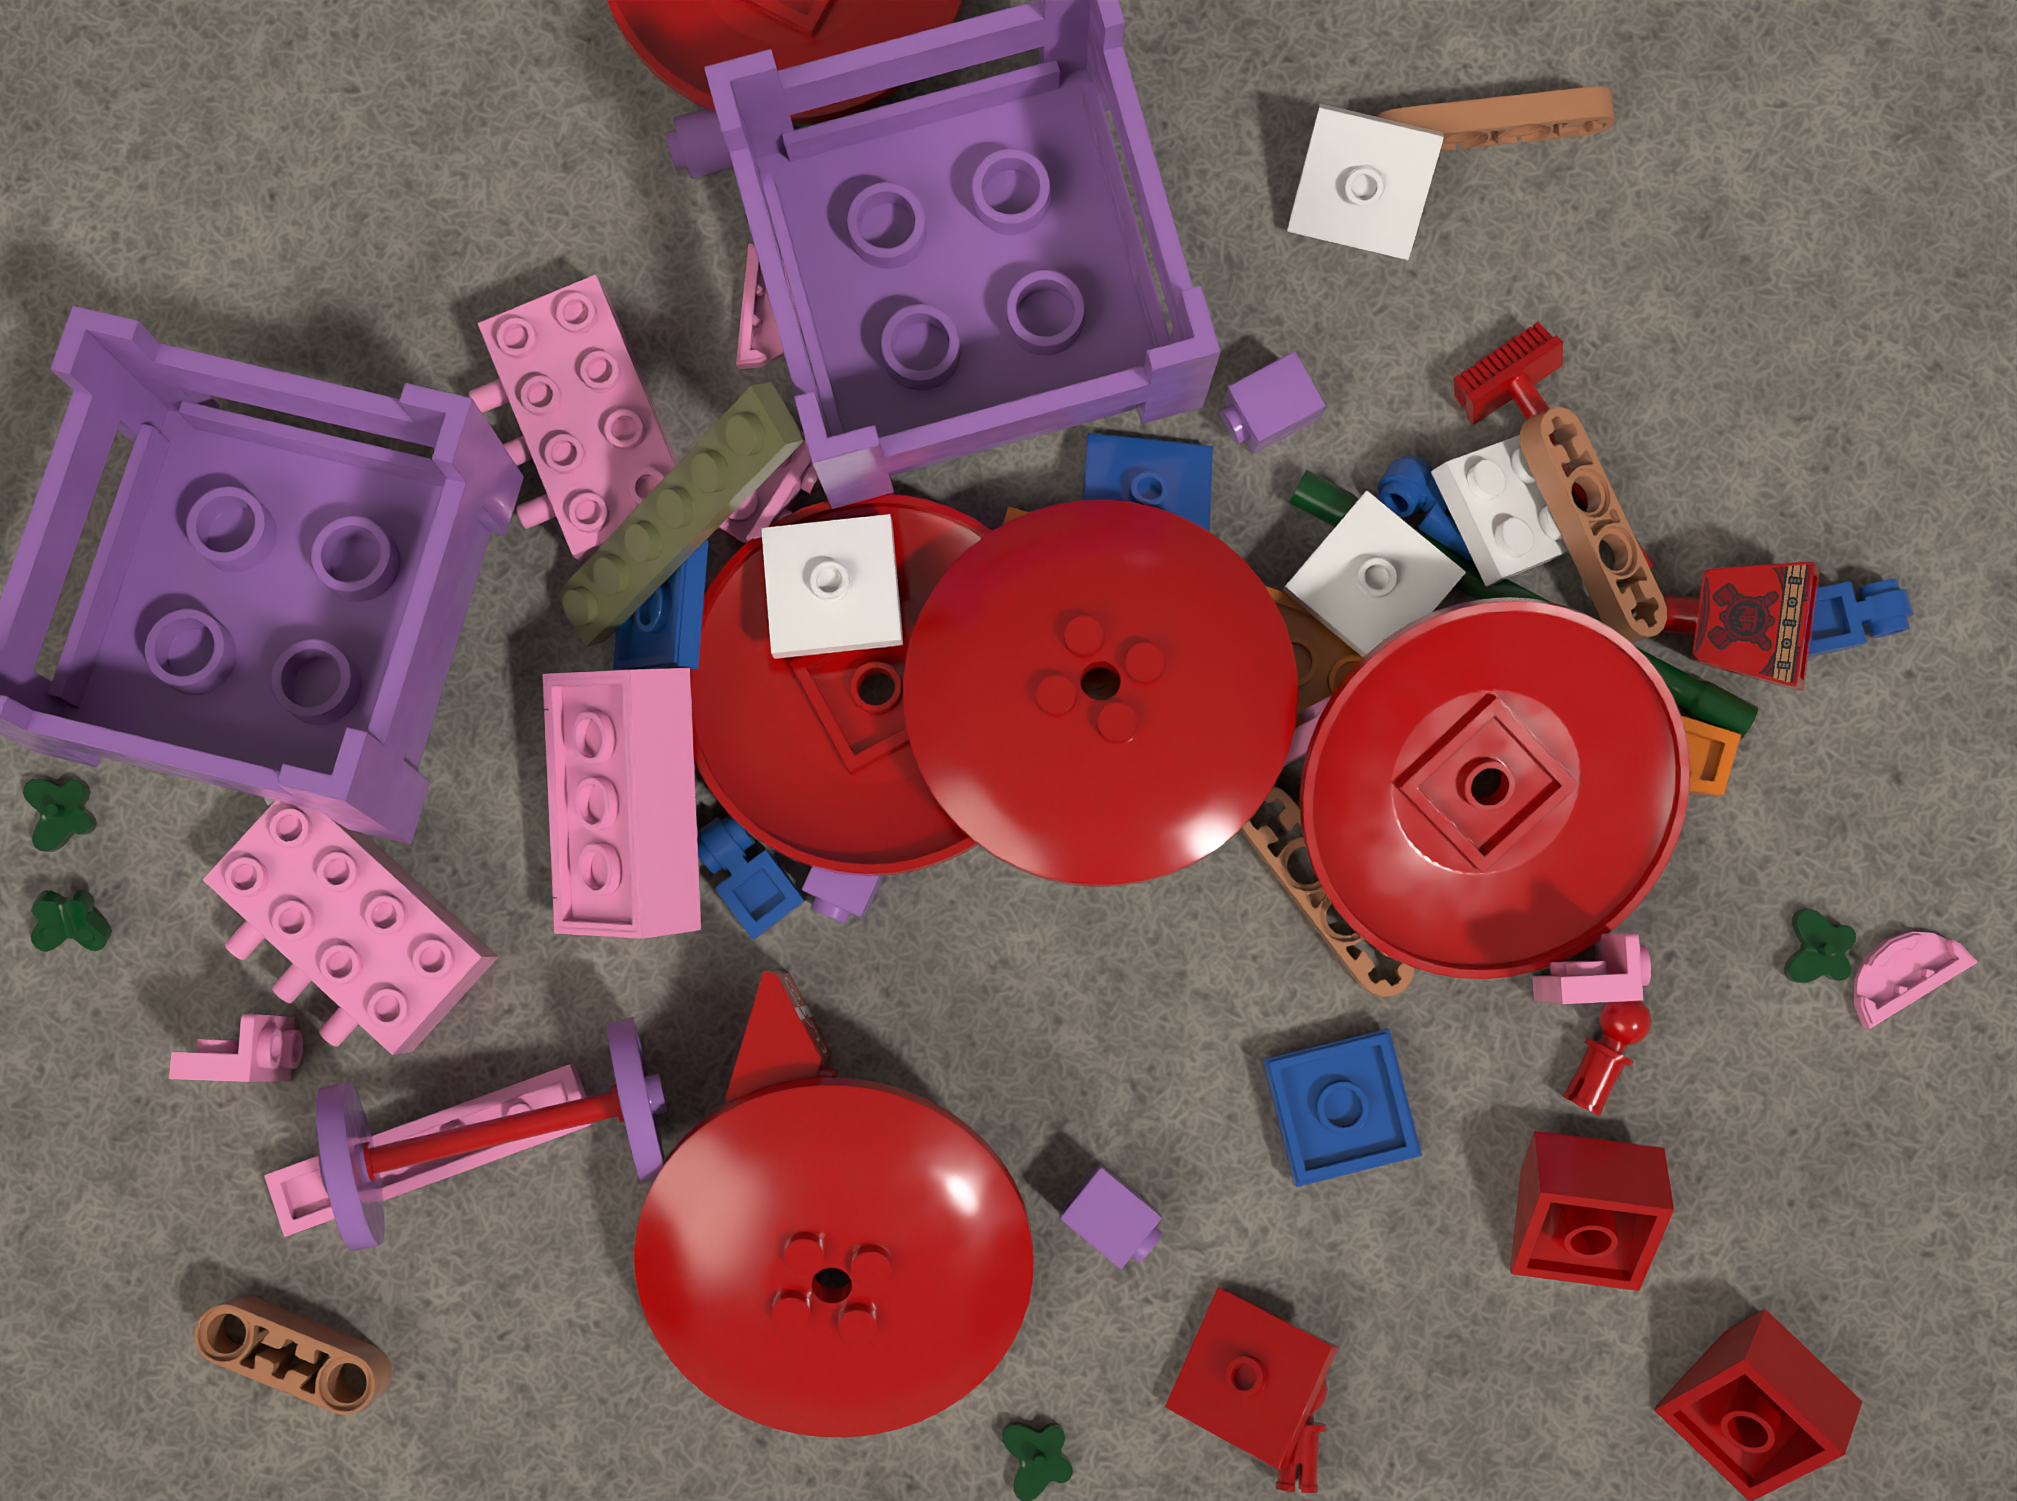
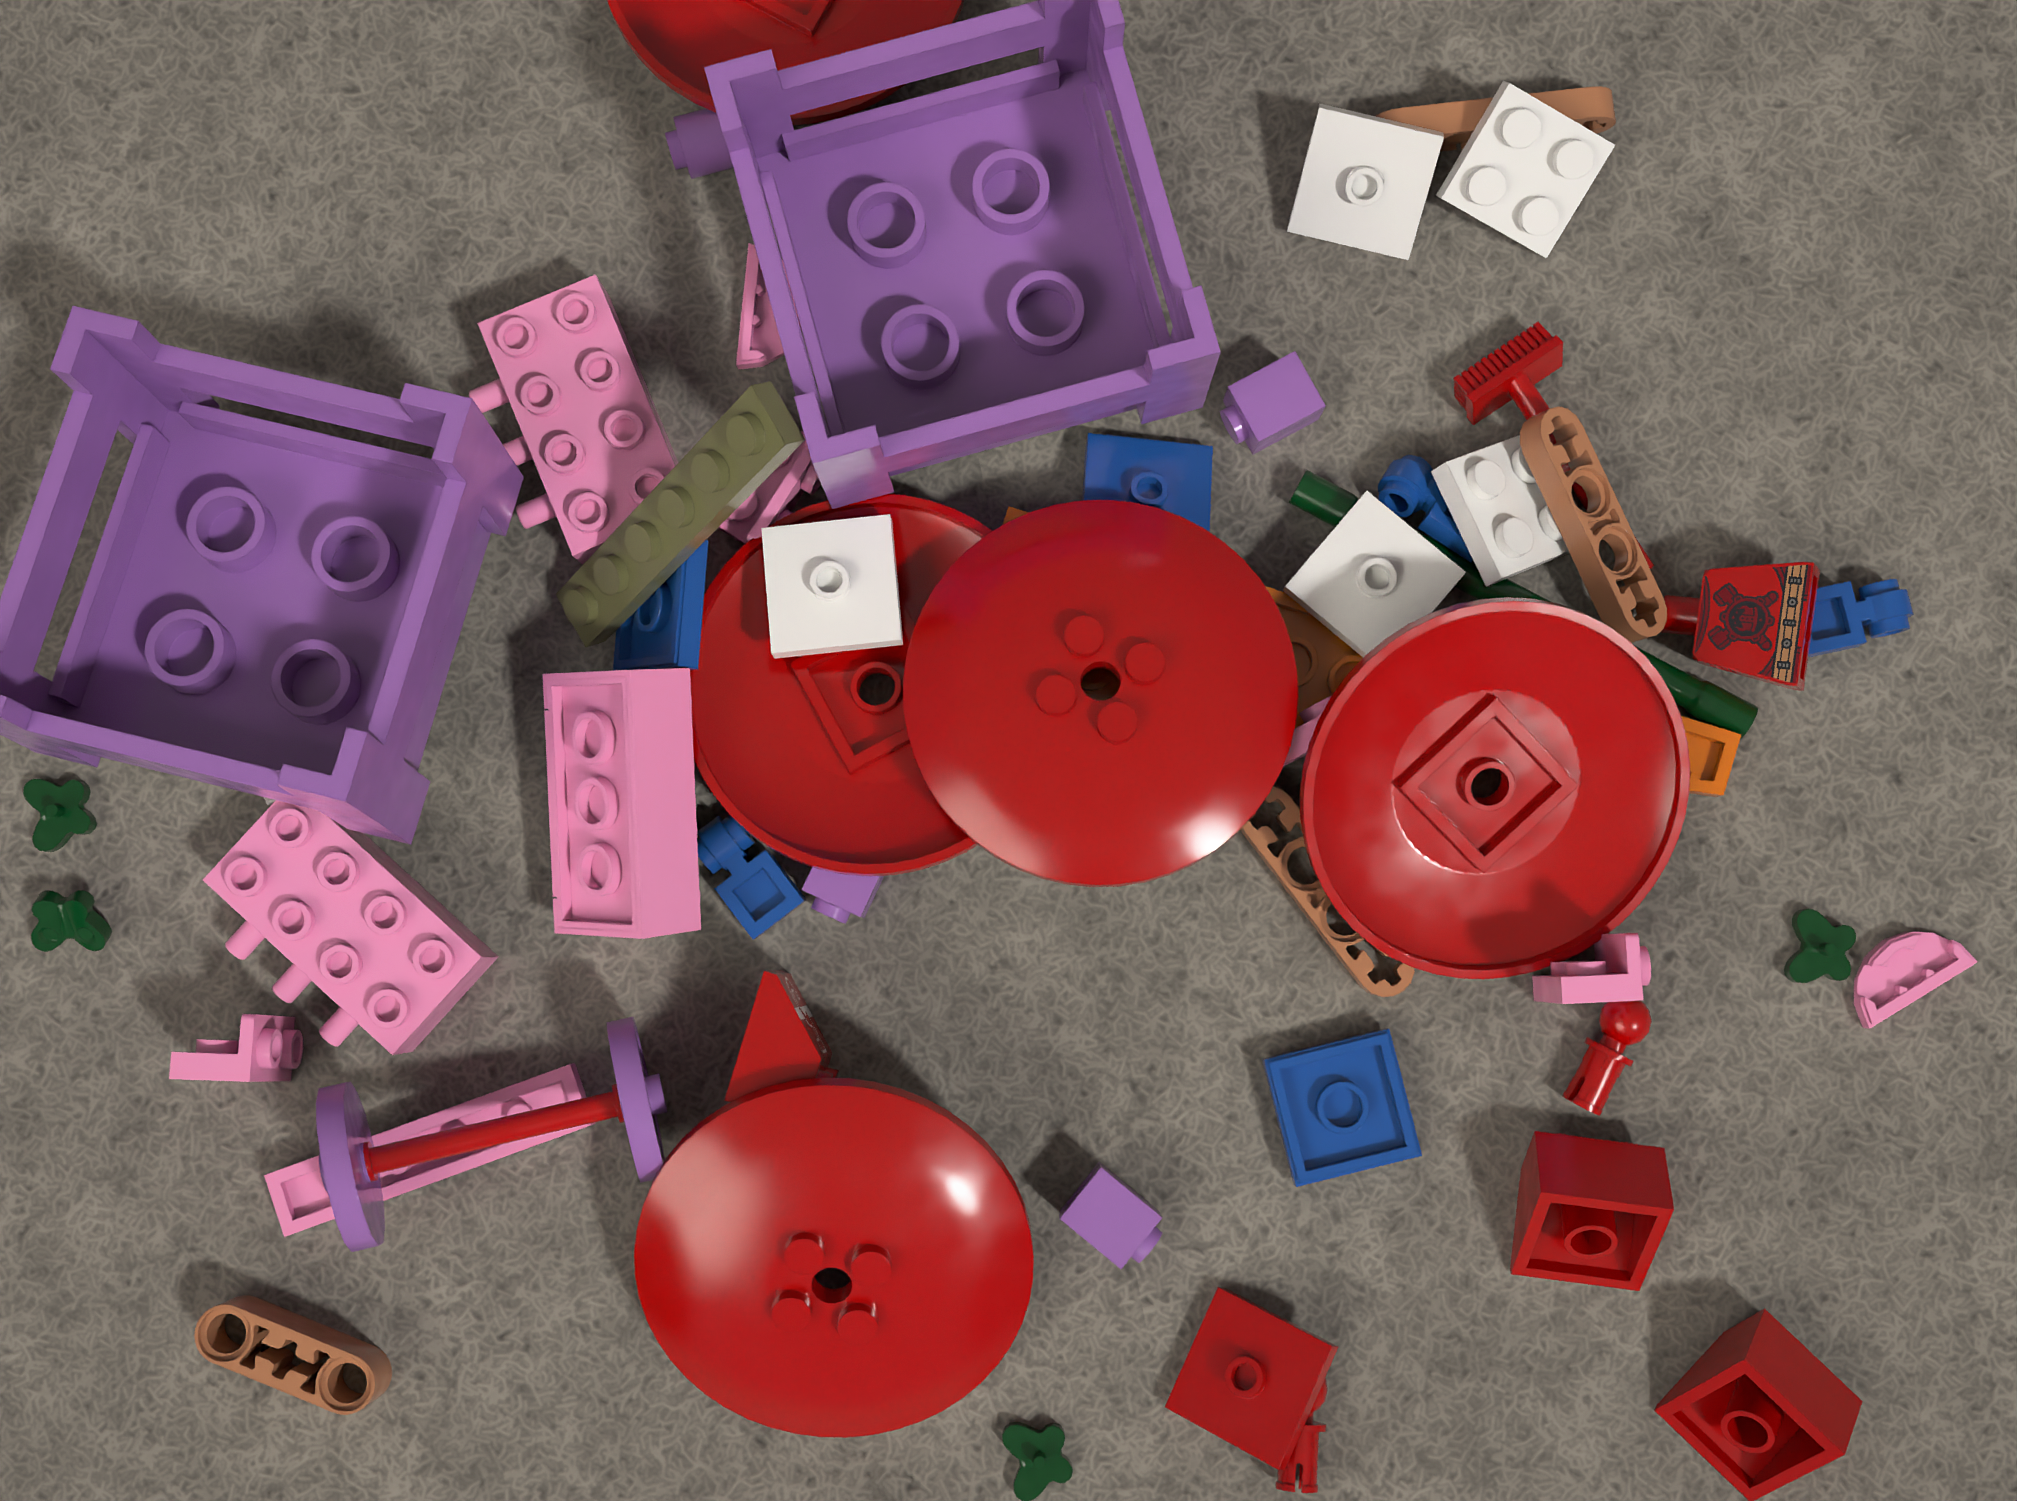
none -> white plate [1436,81,1615,258]

